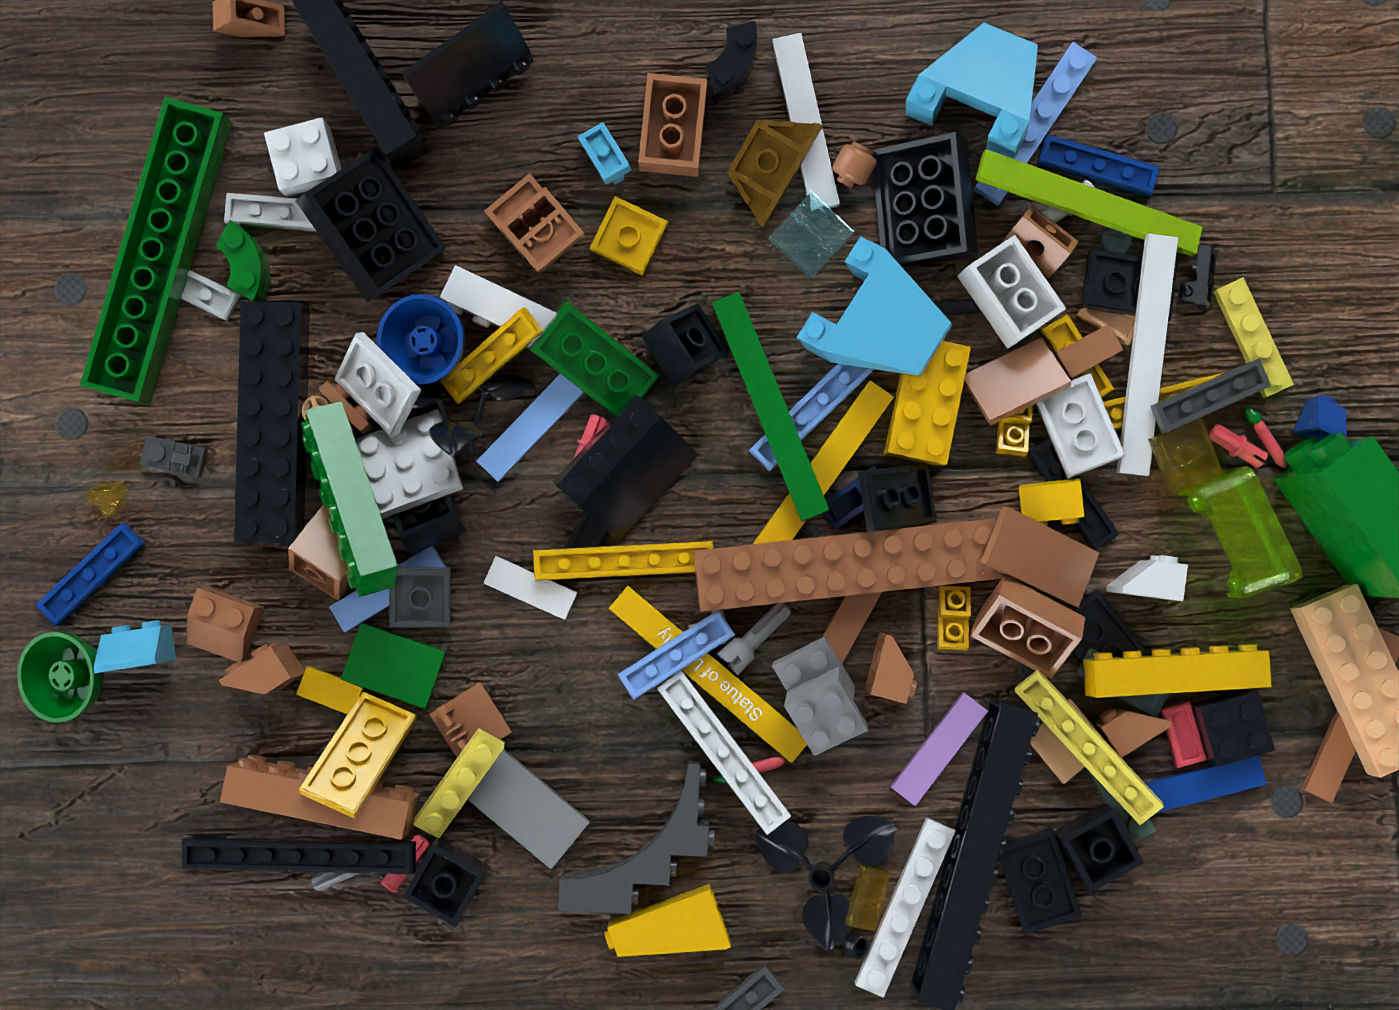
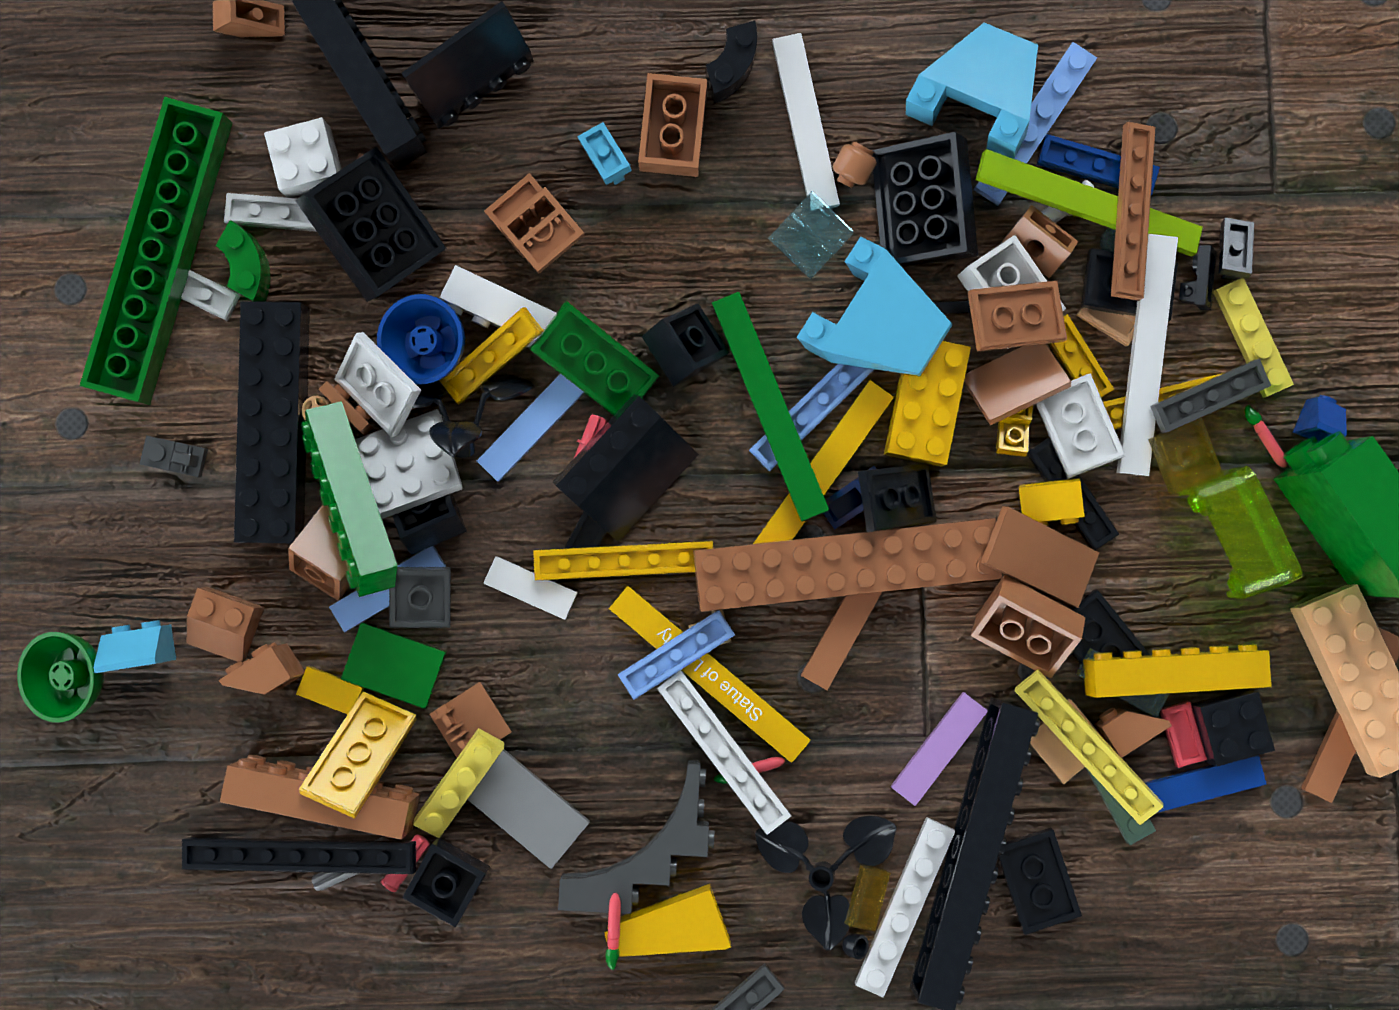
blue tile [35,522,146,627] -> none
clear yellow tile [86,481,127,516] -> none
yellow tile [589,196,668,276] -> none
light grey piece [717,603,791,675] -> none
pearl gold wing [727,120,823,227] -> none
light grey bracket [772,636,868,756] -> none
nougat slope [864,632,917,704] -> none
yellow slope [937,586,971,651] -> none
nougat tile [1054,324,1123,379] -> none
black brick [1054,803,1144,892] -> none
white slope [1106,555,1188,601] -> none
coral axle [1208,424,1268,469] -> none
none -> coral piece [605,893,621,970]
none -> nougat tile [967,281,1067,351]
none -> nougat tile [1111,122,1155,301]
none -> hinge [1218,217,1254,280]

